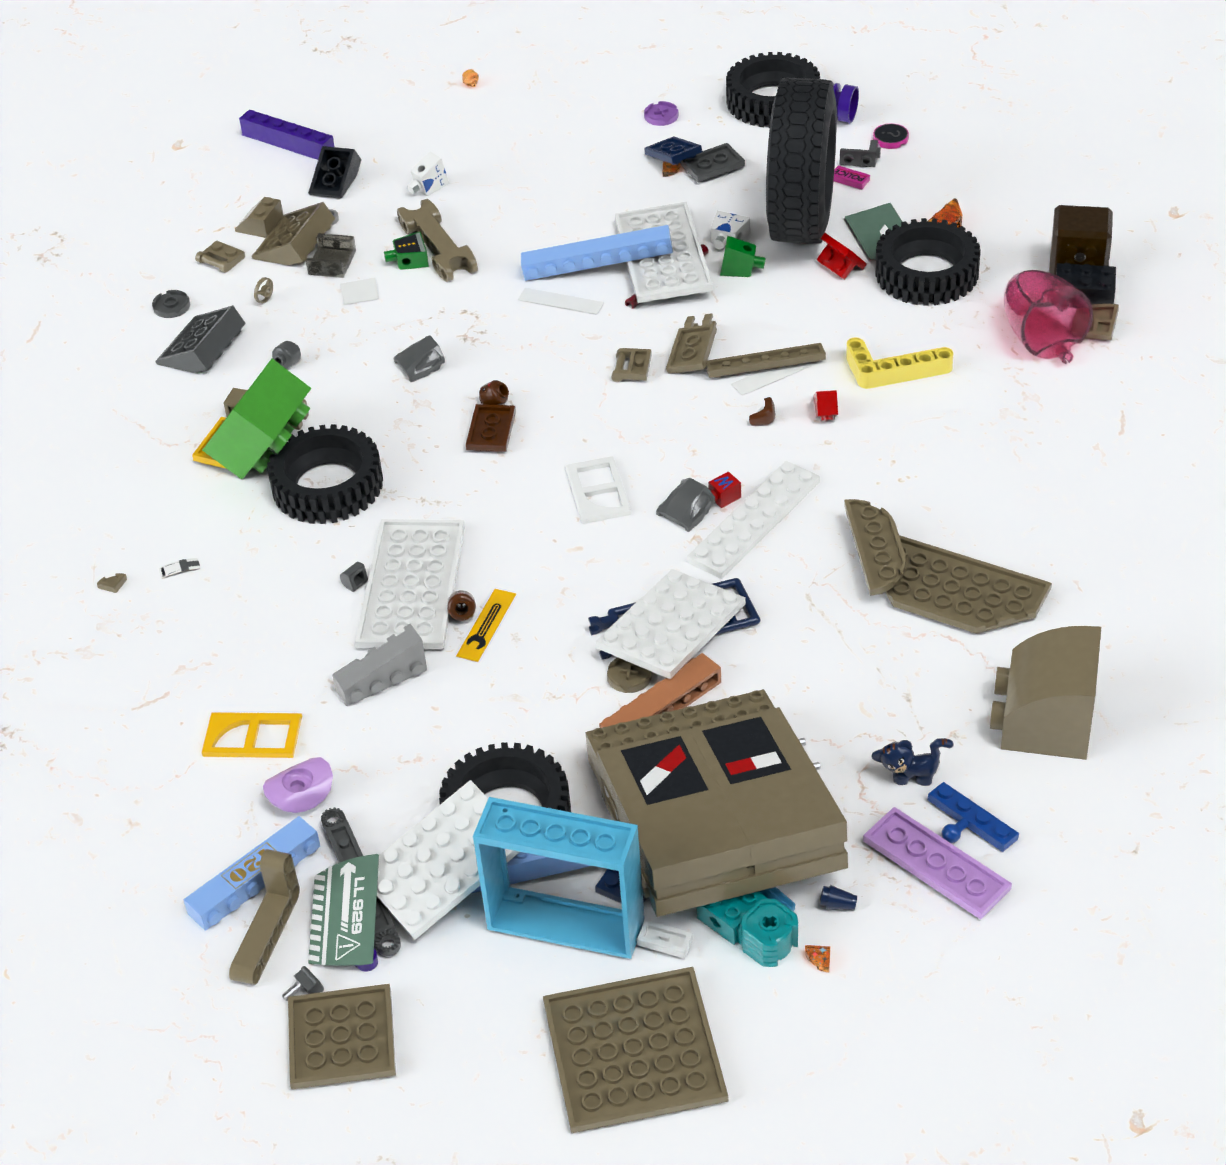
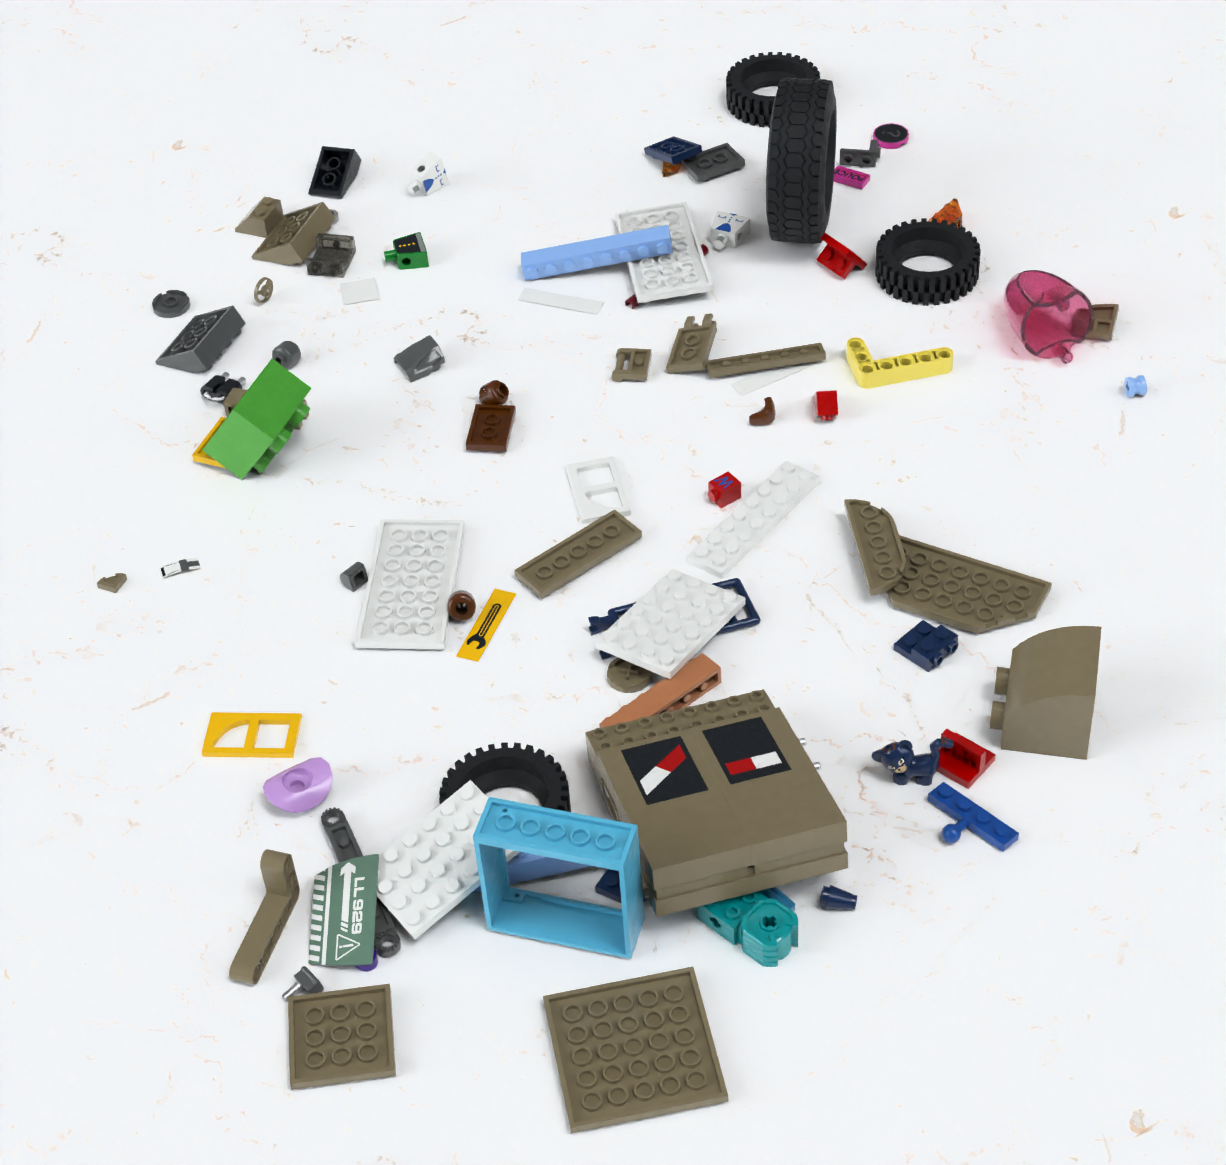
light blue brick [183,816,320,931] -> none
dark tan plate [195,240,245,273] -> none
dark purple brick [239,109,335,160] -> none
black tyre [267,424,383,524] -> none
light grey wedge [332,624,427,706] -> none
dark tan piece [397,199,478,282] -> none
clear orange plate [462,69,479,87] -> none
white plate [637,920,693,959] -> none
medium lavender tile [644,101,679,126] -> none
dark grey slope [656,478,715,532] -> none
green torso [720,236,766,277] -> none
clear orange tile [805,945,831,973] -> none
dark purple wheel [833,83,859,123] -> none
sand green sticker [845,203,920,260] -> none
lavender plate [863,807,1012,920] -> none
dark brown plate [1049,205,1113,276] -> none
black brick [1054,263,1116,307] -> none
none -> black piece [200,372,246,404]
none -> dark tan plate [514,509,642,599]
none -> dark blue plate [893,620,959,672]
none -> red bracket [937,728,996,789]
none -> light blue wheel [1124,375,1147,397]

